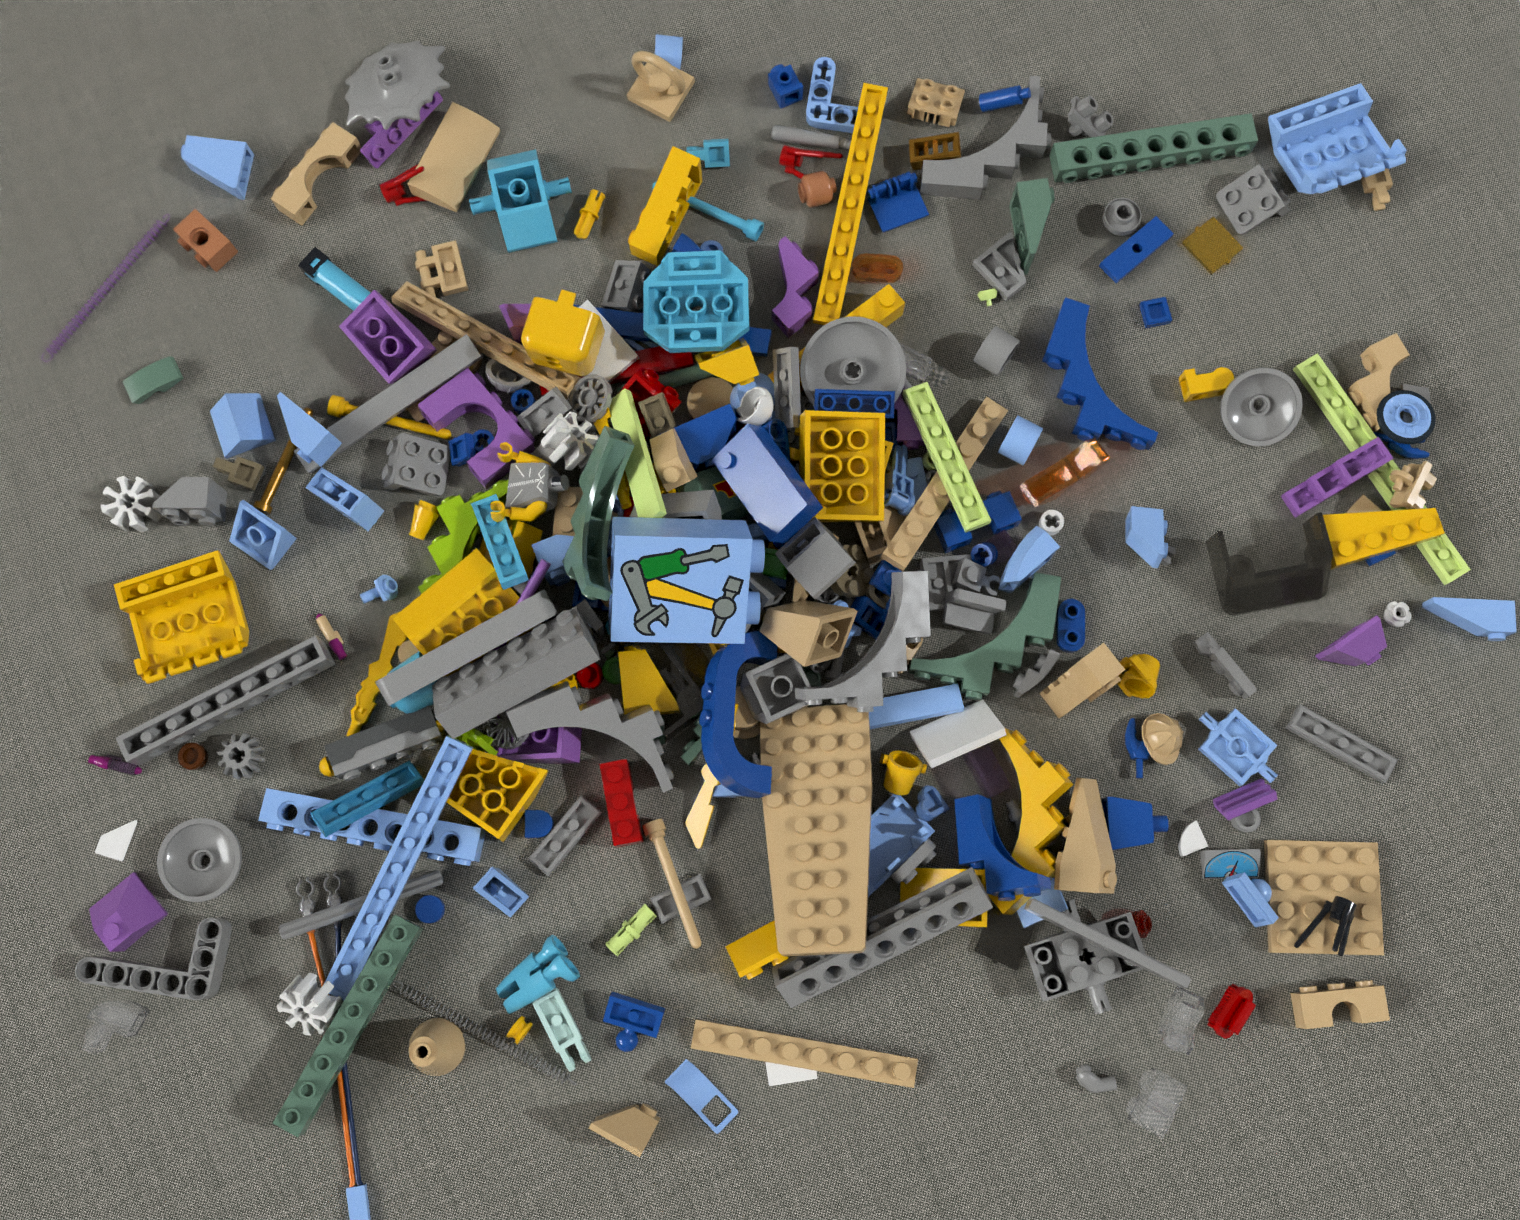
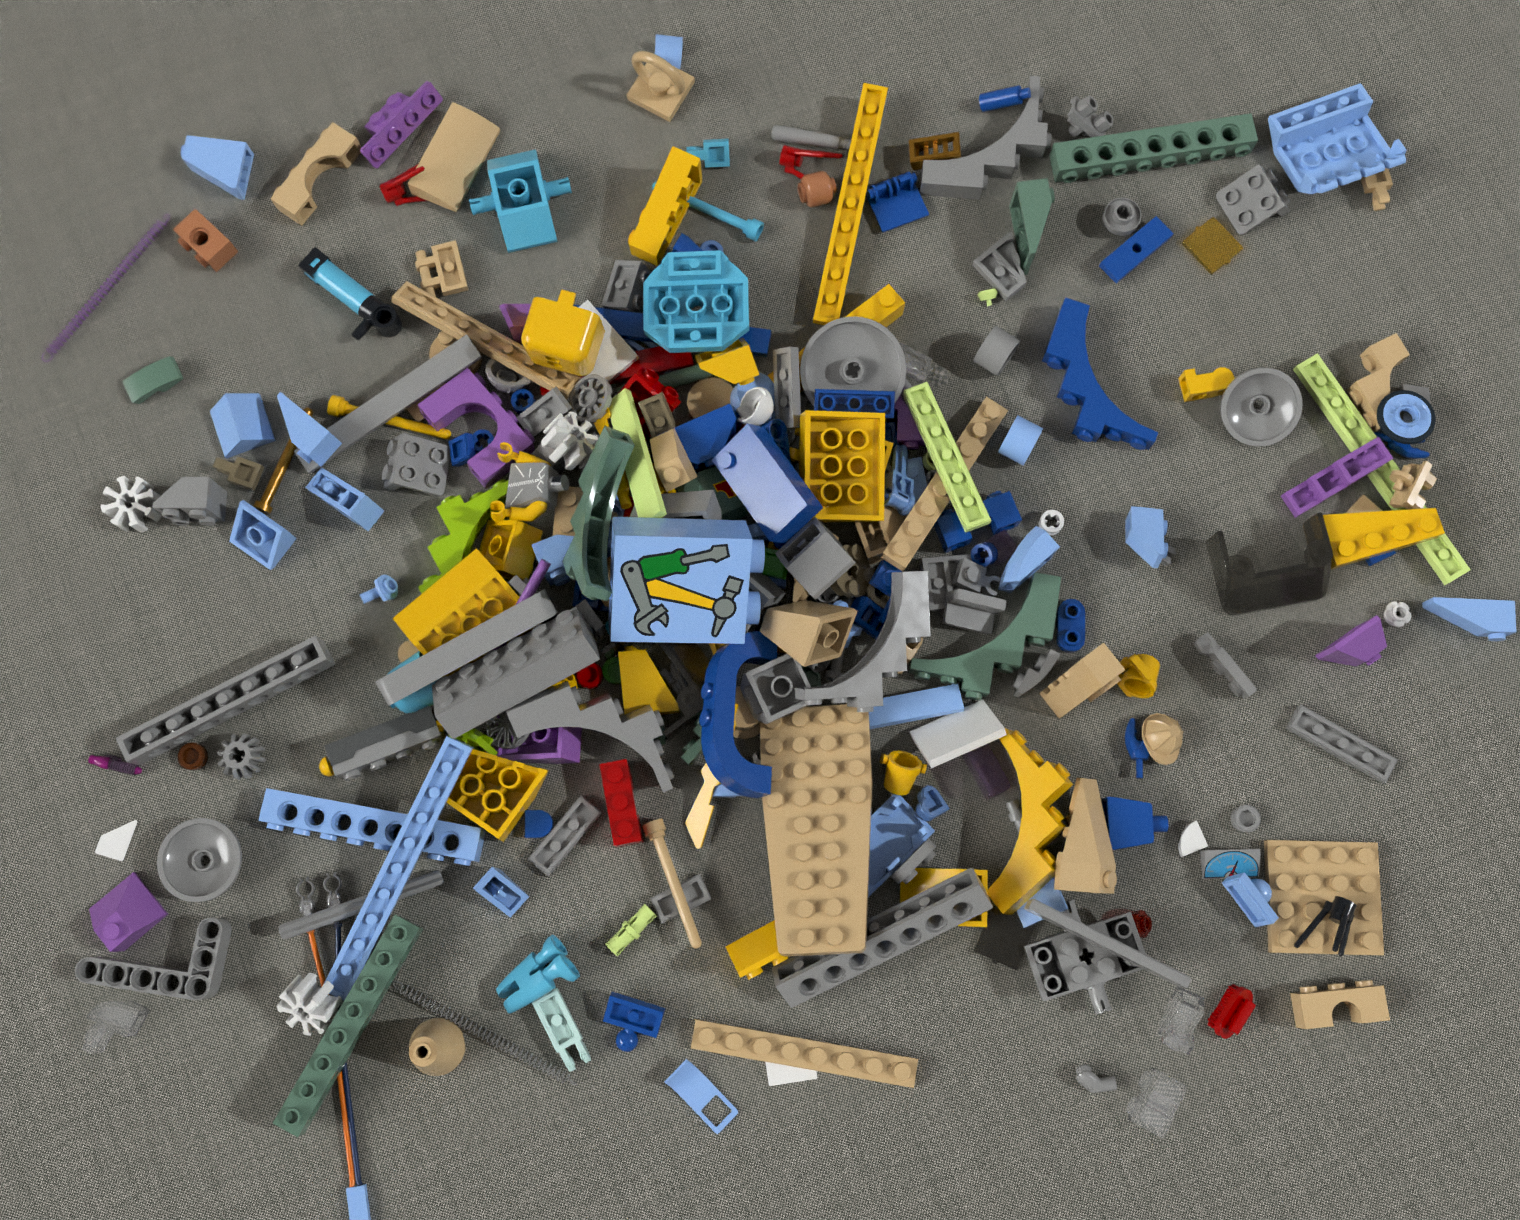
yellow slope [113,550,249,684] -> none
dark azure tile [311,760,424,837] -> none
piece [316,613,347,660] -> none
medium lavender slope [339,290,437,384] -> none
light grey piece [345,41,450,130] -> none
yellow sword [346,612,407,737] -> none
yellow cone [409,500,440,541] -> none
blue tile [415,895,445,923] -> none
medium azure plate [471,494,529,590] -> none
yellow bush [506,1016,533,1045] -> none
yellow axle [574,189,605,239] -> none
tan slope [589,1103,661,1158] -> none
blue brick [768,64,803,109] -> none
medium lavender arch [772,236,819,338] -> none
light blue beam [806,57,858,133] -> none
clear orange plate [852,253,903,283] -> none
tan hinge [907,78,965,128] -> none
blue arch [954,794,1051,901] -> none
clear orange arch [1019,438,1111,507] -> none
blue tile [1139,297,1172,329] -> none
light blue plate [1198,708,1278,786] -> none
medium lavender tile [1213,778,1278,820] -> none

